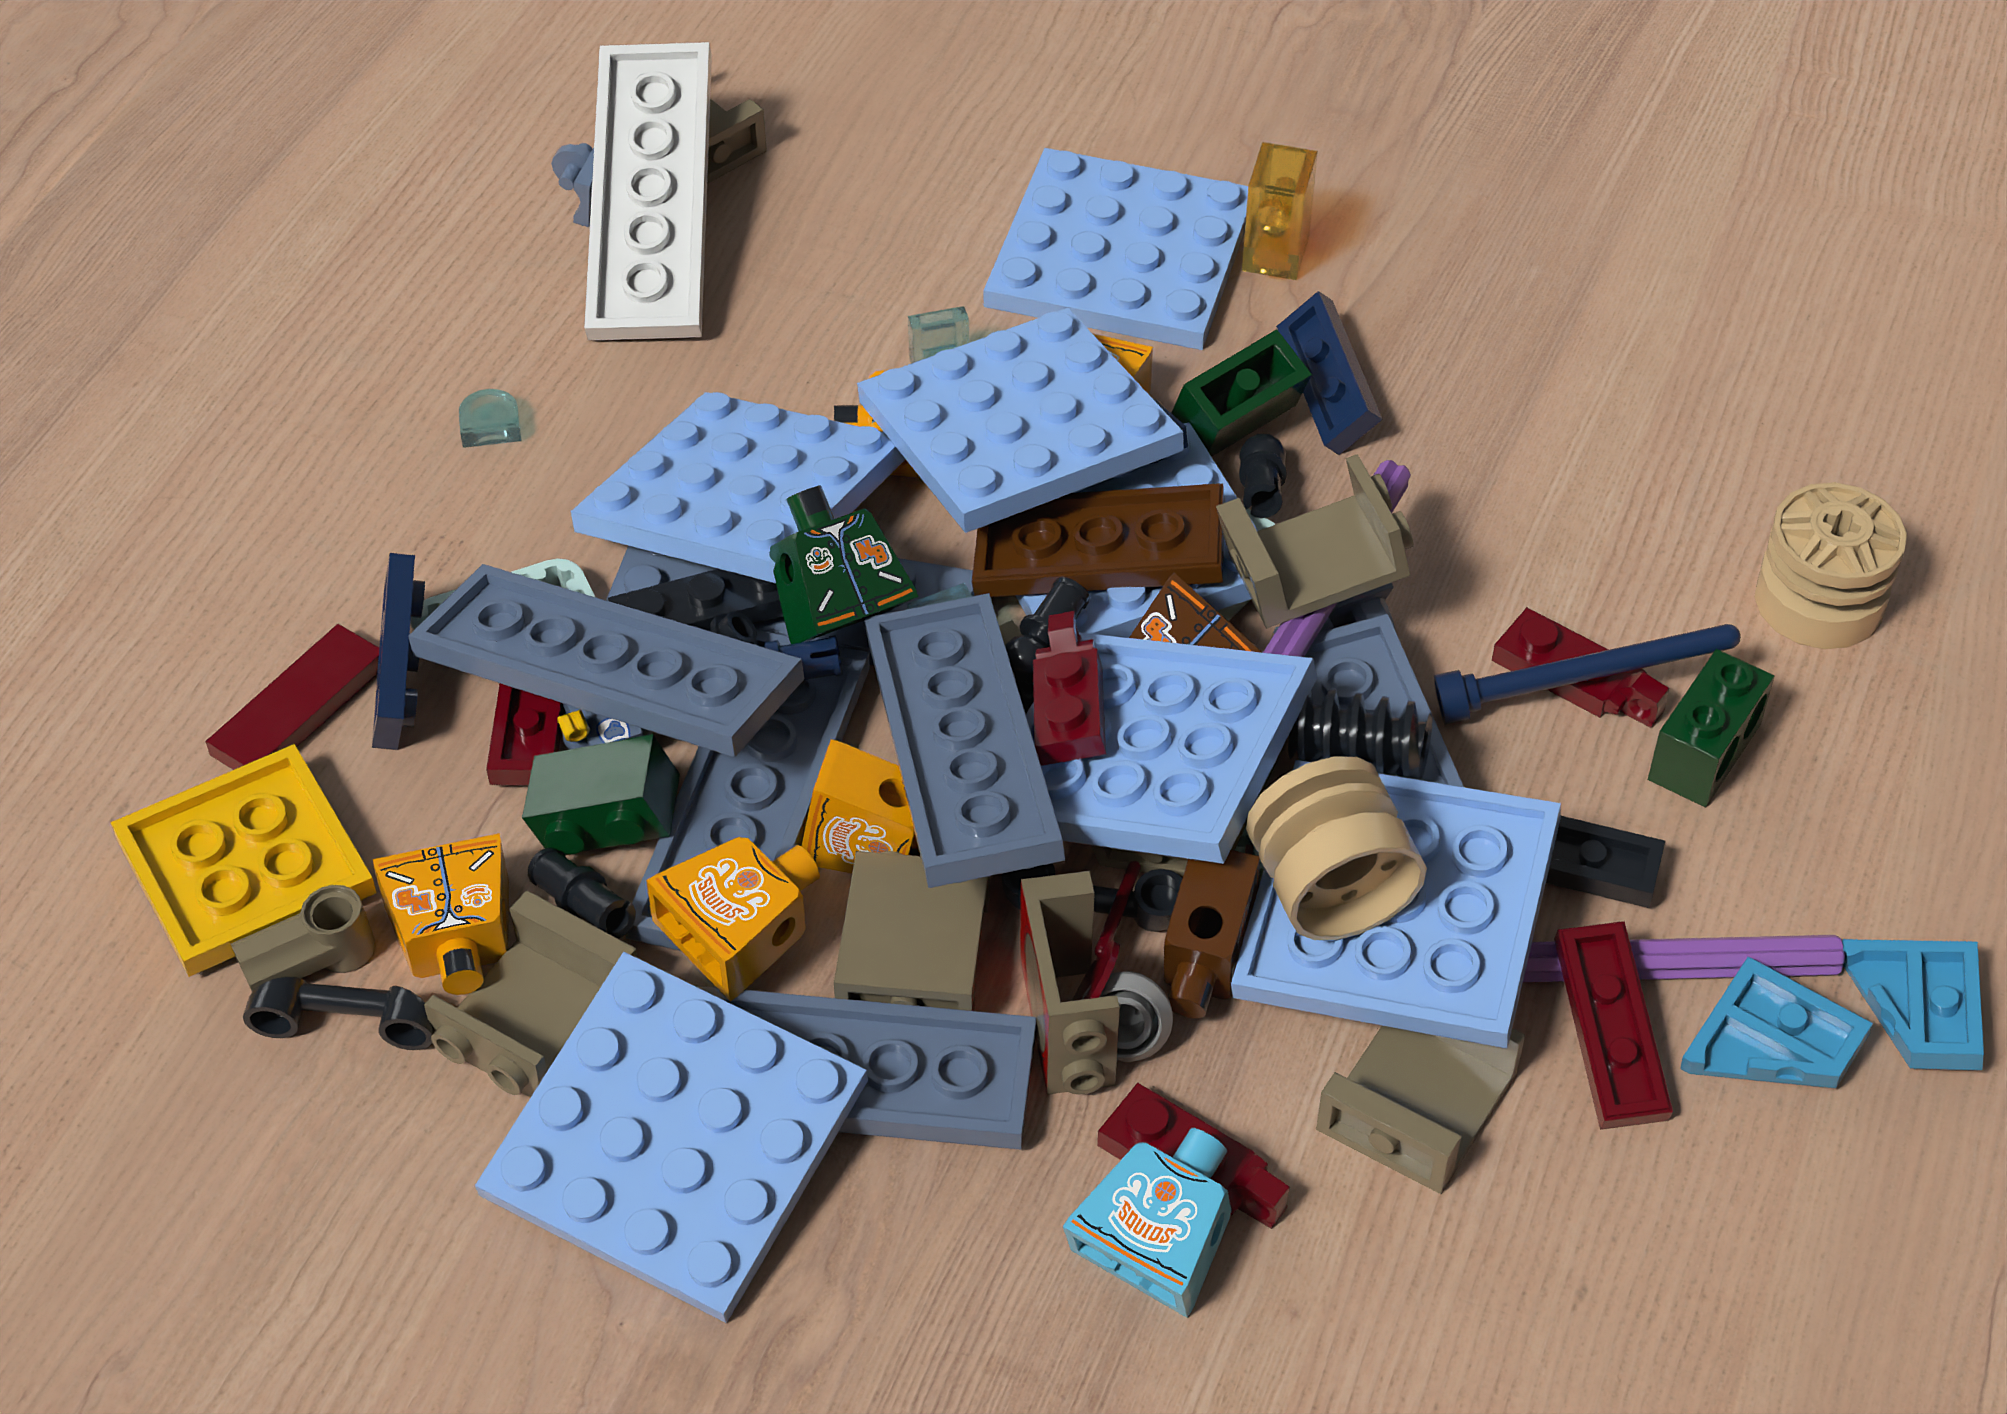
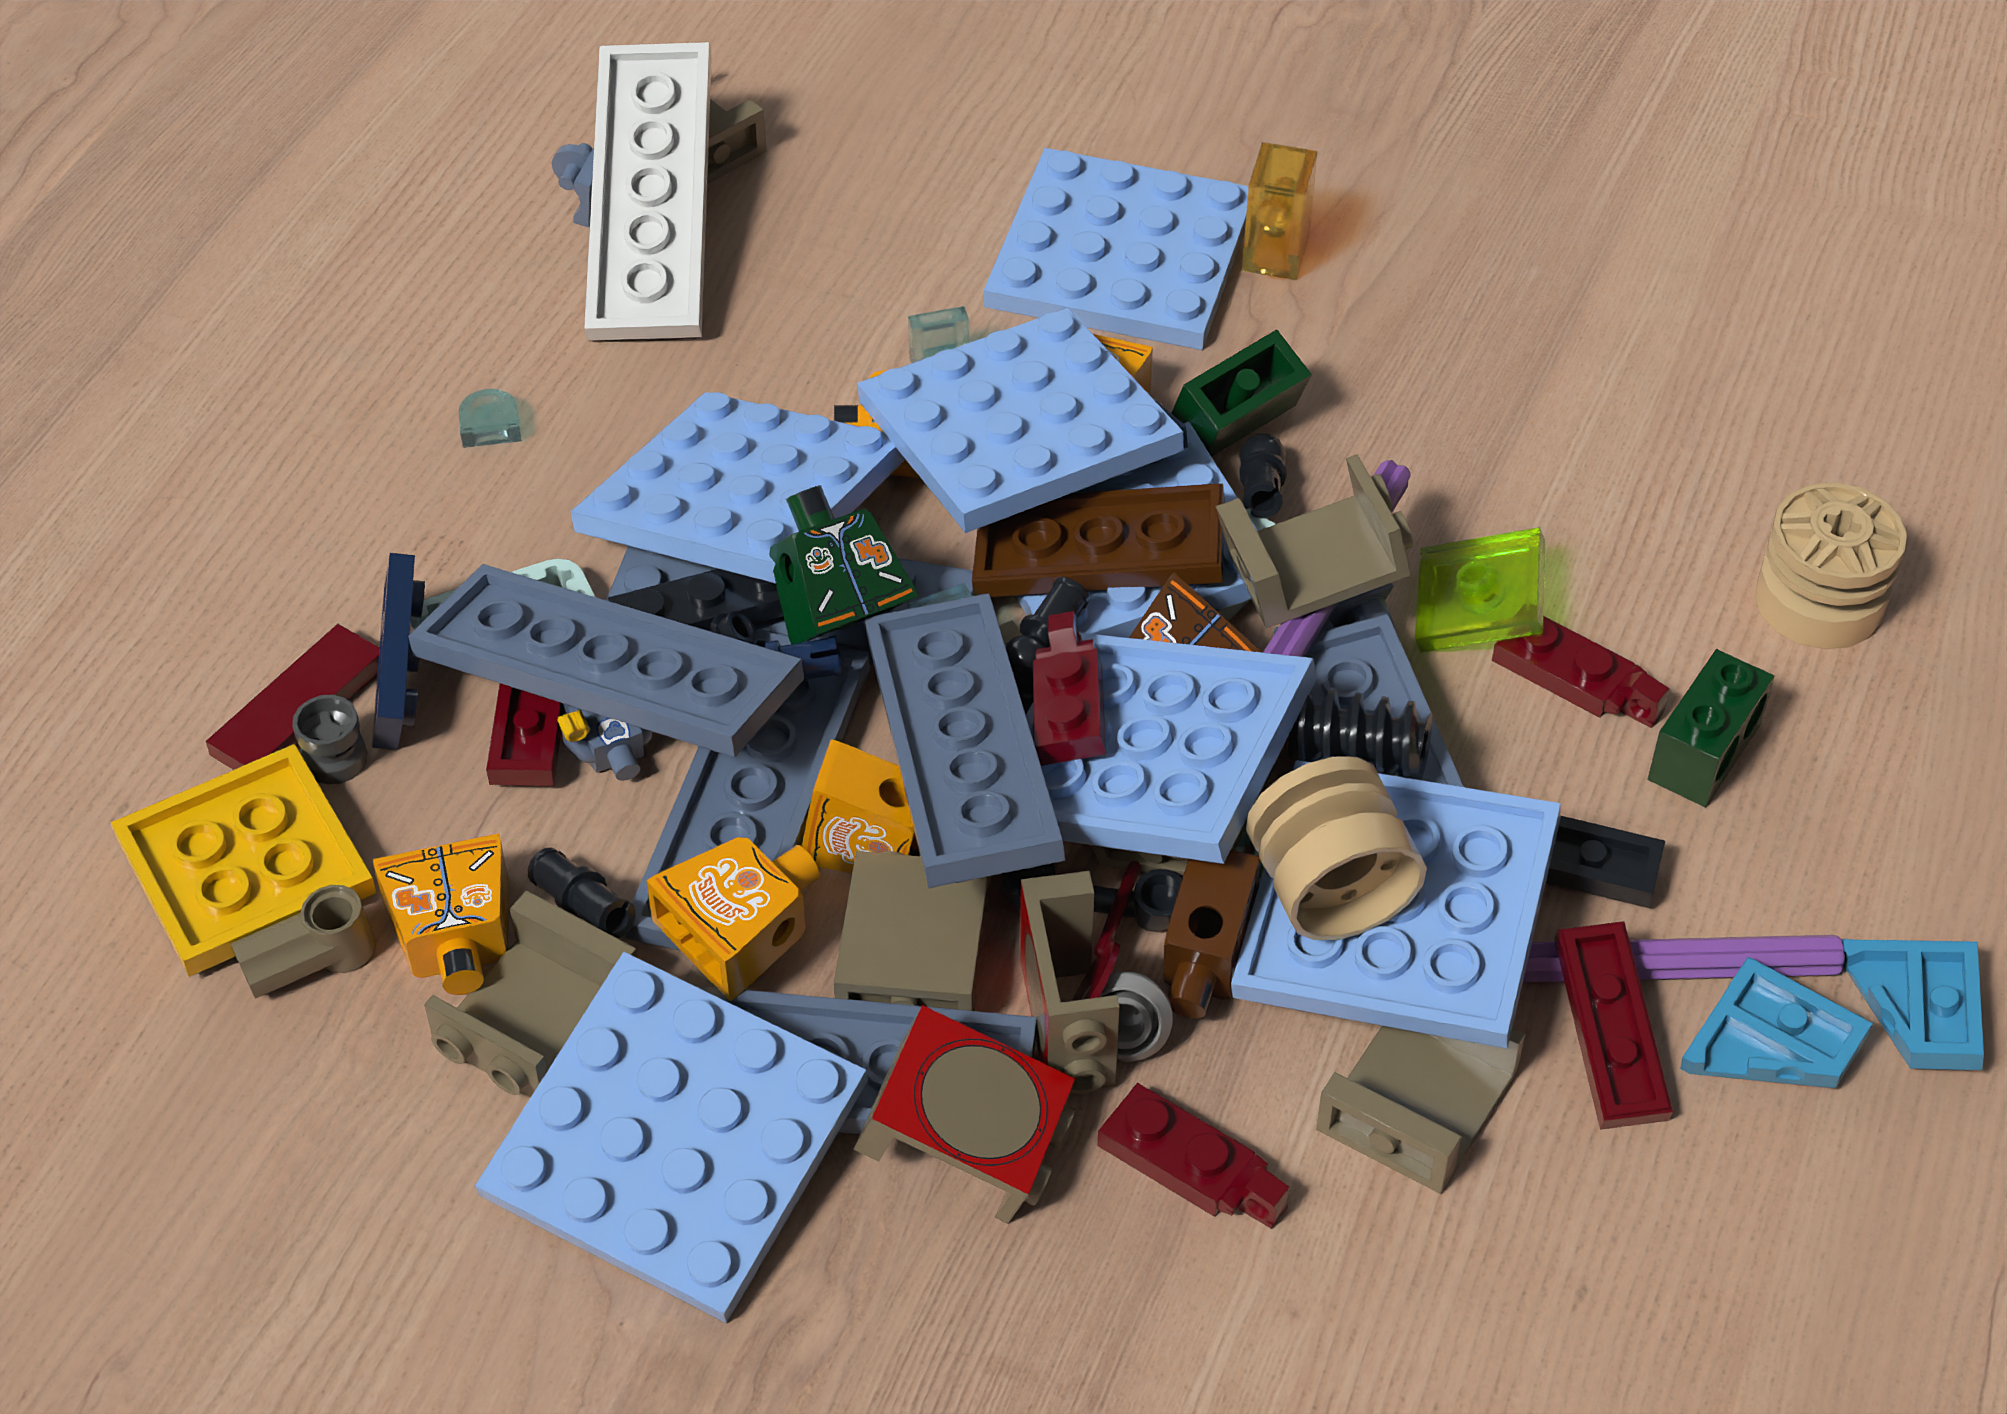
black bar [243,977,435,1050] -> none
dark green brick [522,734,680,855] -> none
medium azure torso [1063,1128,1231,1318] -> none
dark blue plate [1276,291,1383,455] -> none
dark blue piece [1434,624,1741,724] -> none
none -> dark grey wheel [292,695,367,785]
none -> panel [854,1005,1075,1224]
none -> clear neon green plate [1415,527,1545,653]

